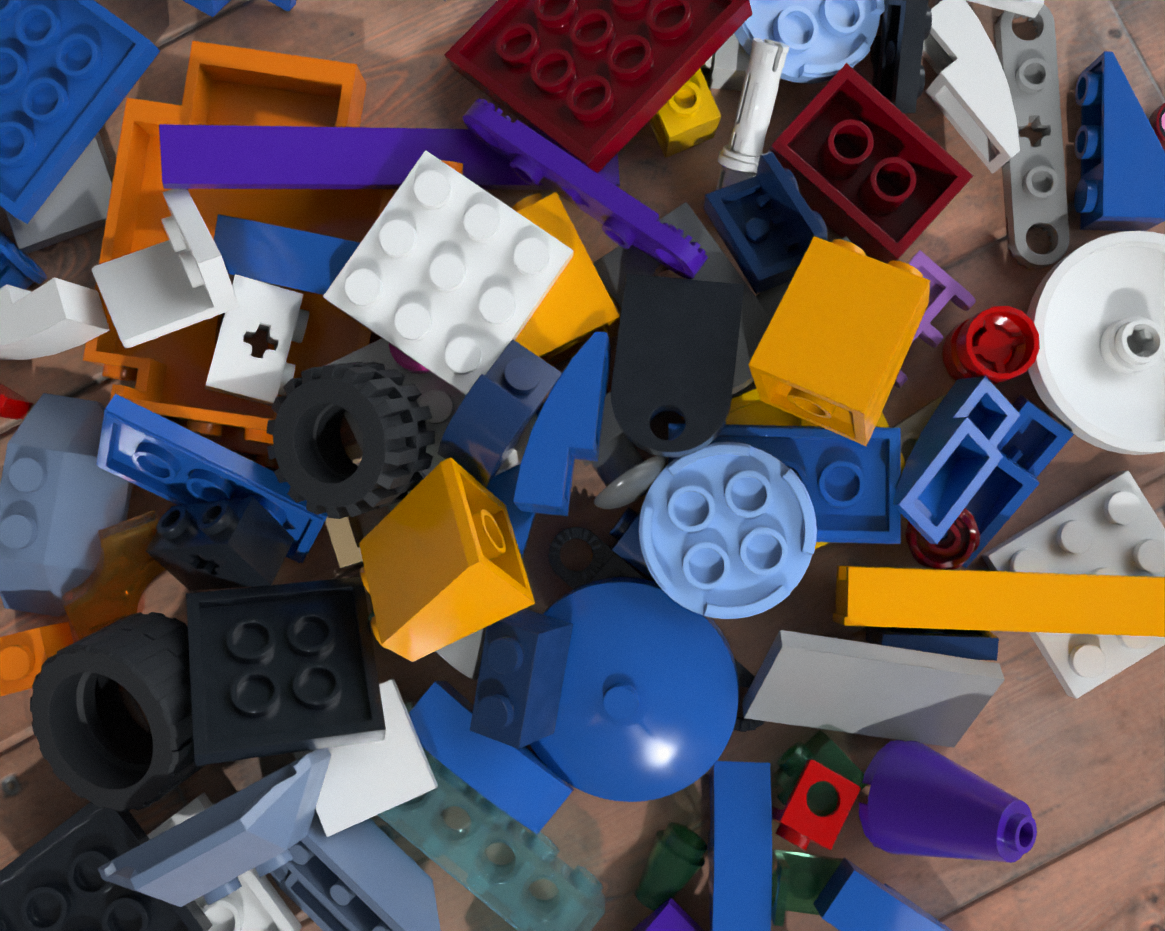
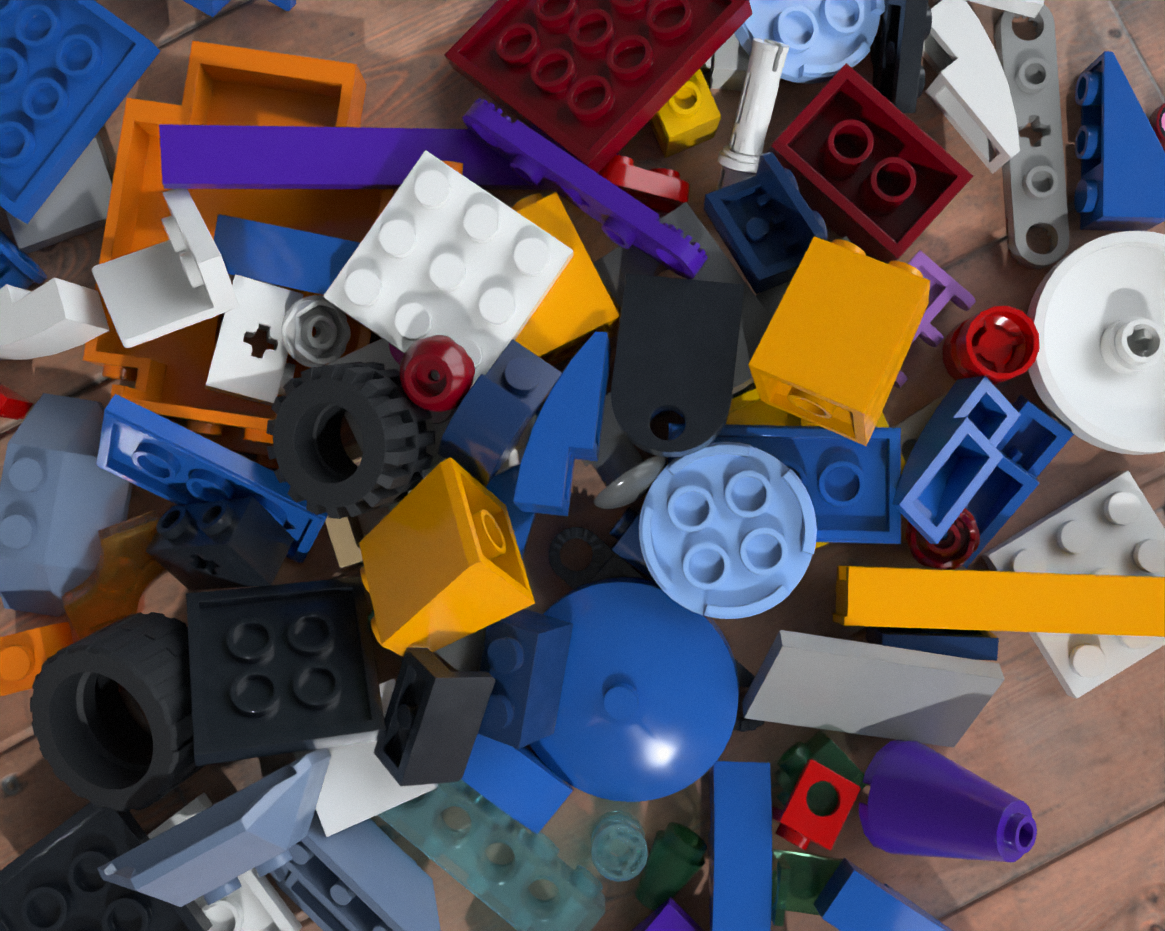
none -> white plate [281,295,351,368]
none -> black panel [373,648,495,786]
none -> dark red plate [399,335,475,412]
none -> clear light blue wheel [591,810,648,882]
none -> red plate [598,155,690,213]

